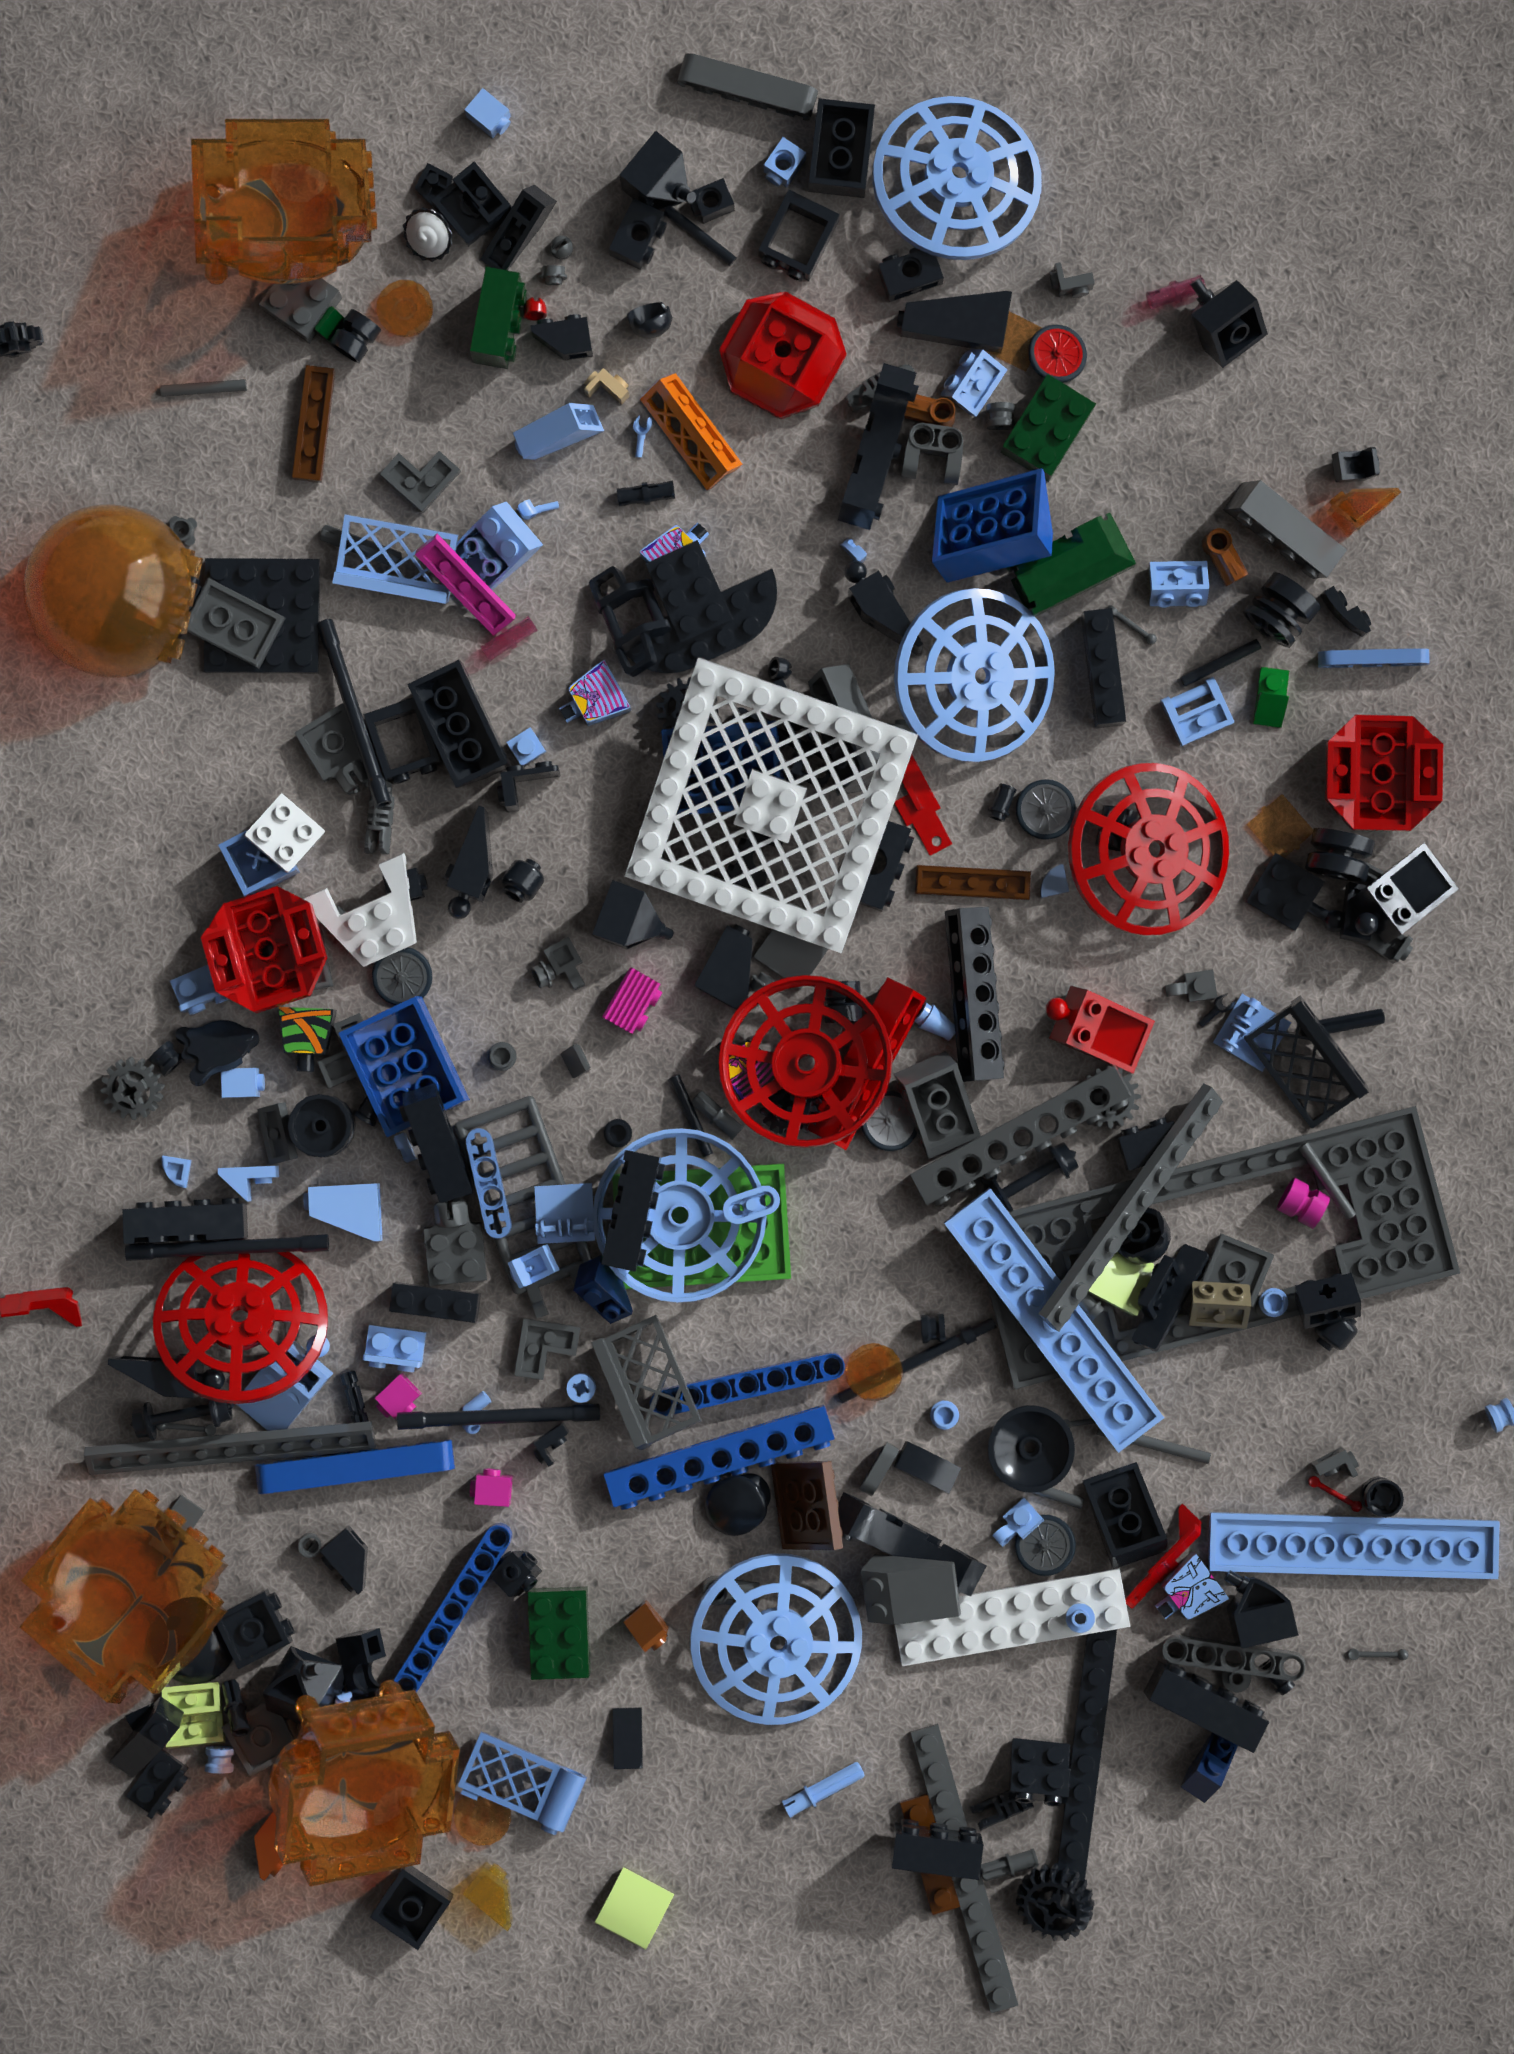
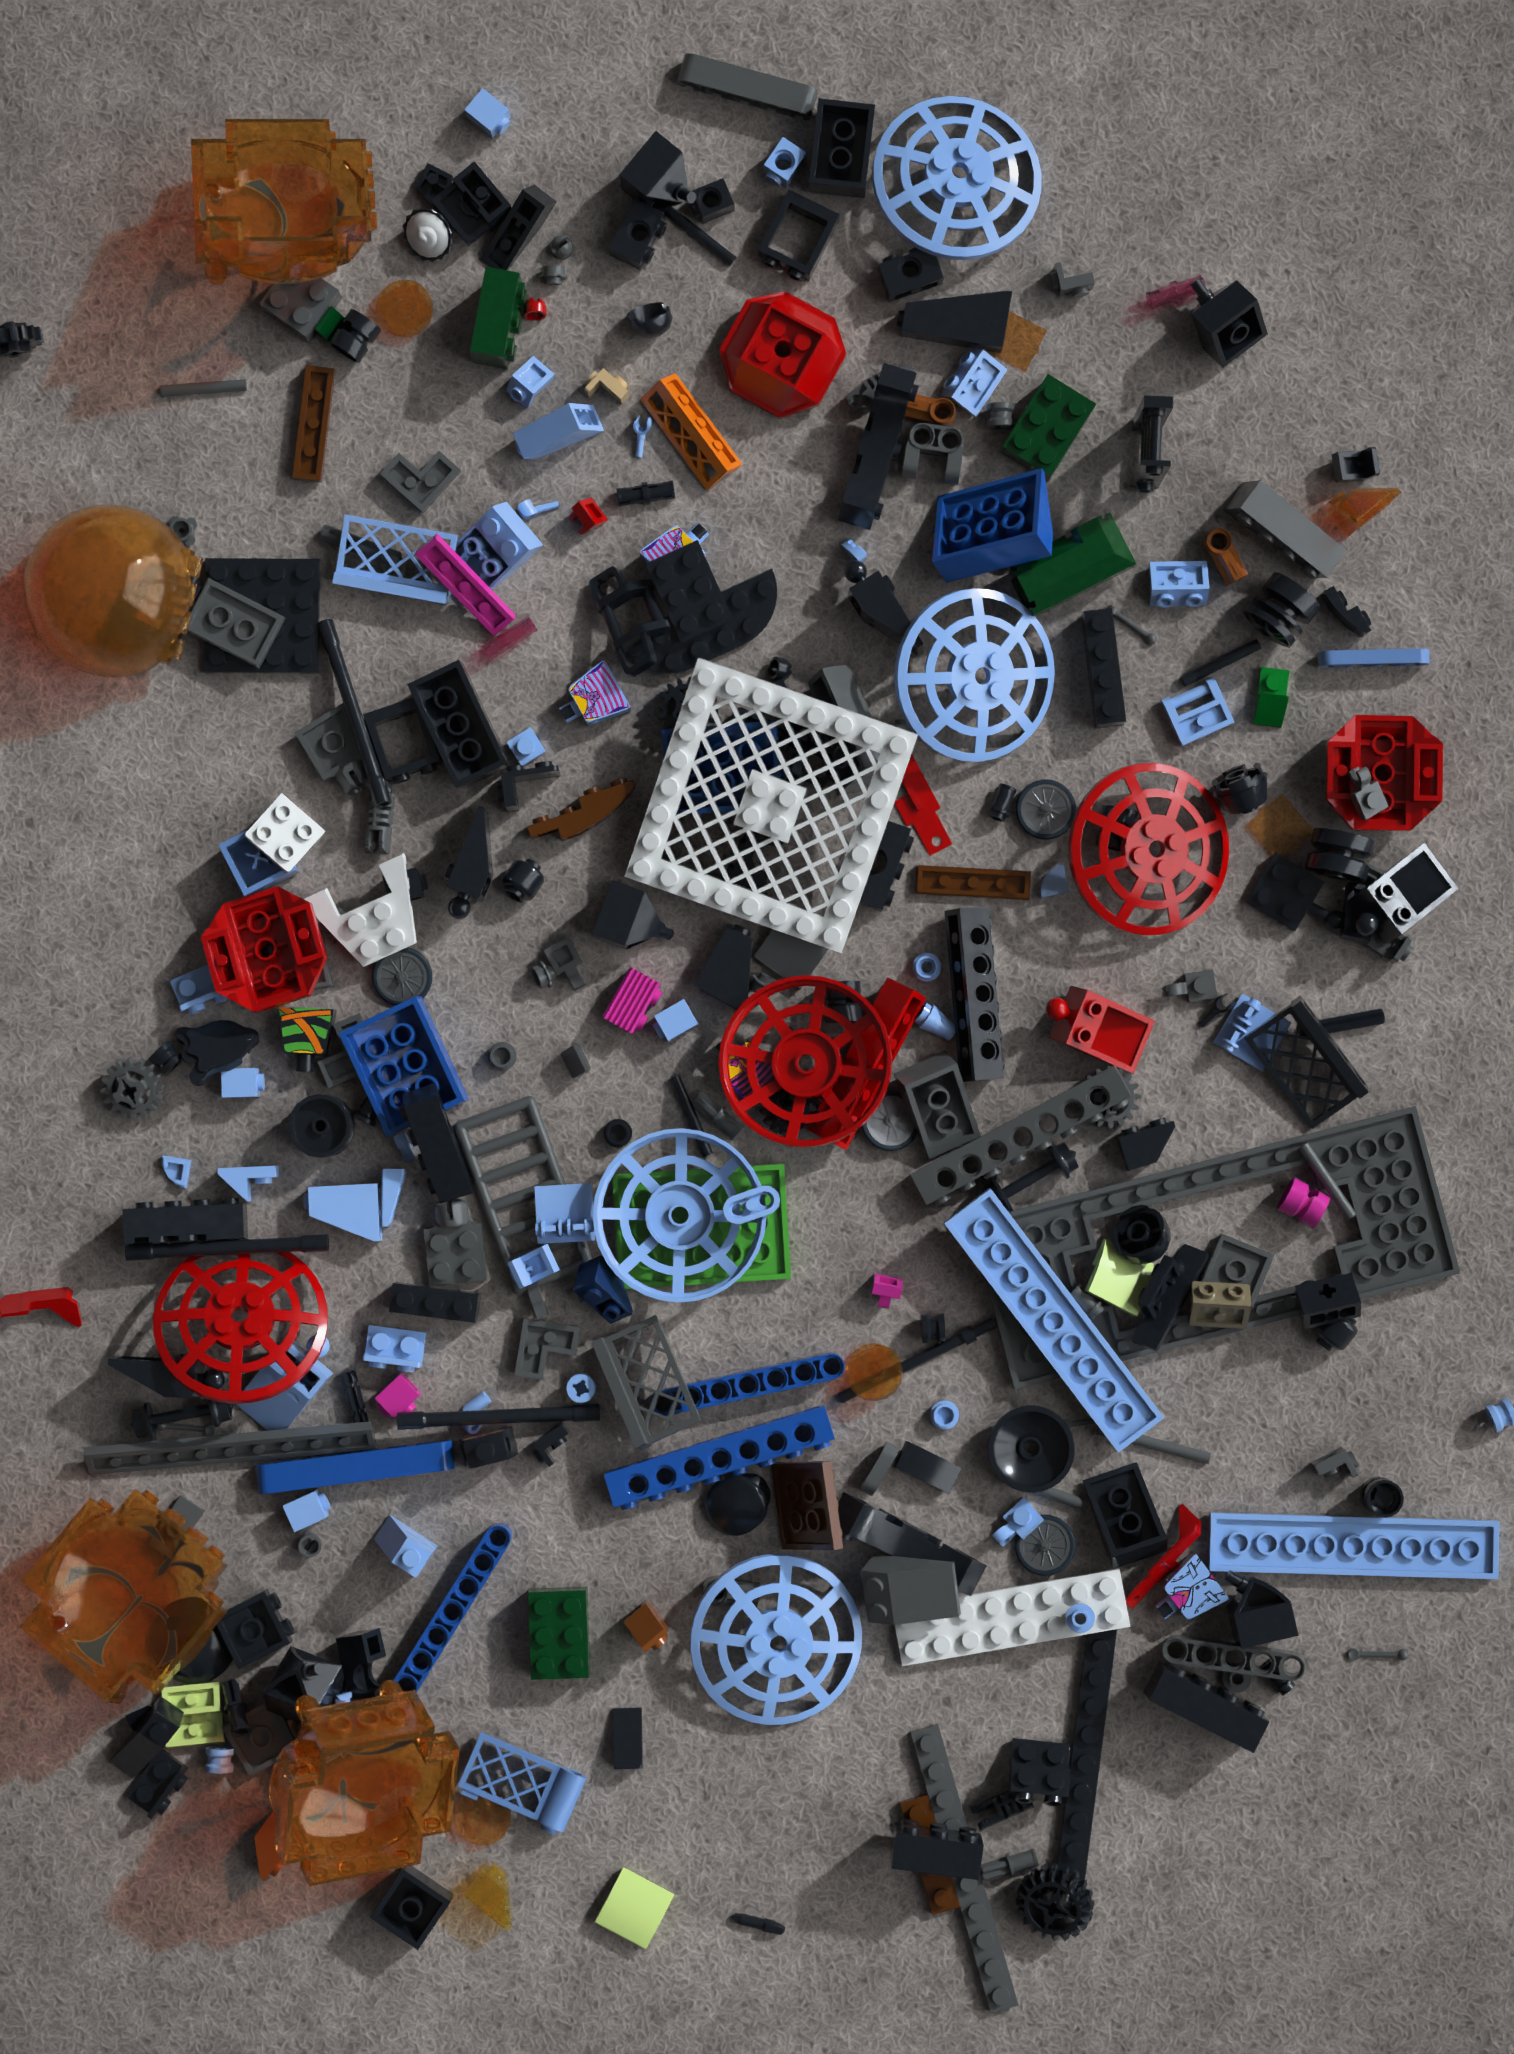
dark grey plate [257,1102,298,1165] -> none
black slope [320,1526,368,1594] -> none
medium blue beam [466,1128,512,1238] -> none
dark pink brick [470,1468,513,1507] -> none
black brick [490,1551,542,1597] -> none
black slope [530,314,593,361] -> none
black wedge [601,1150,665,1272] -> none
light blue axle [782,1762,865,1818] -> none
red wheel [1028,325,1087,383] -> none
dark grey plate [1038,1083,1223,1332] -> none
dark blue slope [1181,1732,1238,1803] -> none
light blue plate [1259,1288,1288,1317] -> none
red hinge [1308,1476,1362,1512] -> none
none -> light blue brick [283,1489,331,1532]
none -> light blue slope [374,1515,438,1578]
none -> light blue slope [381,1169,407,1227]
none -> black torso [459,1426,519,1469]
none -> light blue bracket [506,356,555,408]
none -> reddish brown slope [527,778,635,841]
none -> red tile [568,497,608,535]
none -> light blue brick [652,999,699,1041]
none -> black piece [731,1913,785,1935]
none -> dark pink tile [872,1273,903,1309]
none -> light blue plate [912,953,941,982]
none -> black fence [1130,395,1174,493]
none -> black cone [1212,763,1268,814]
none -> dark grey plate [1348,767,1389,820]

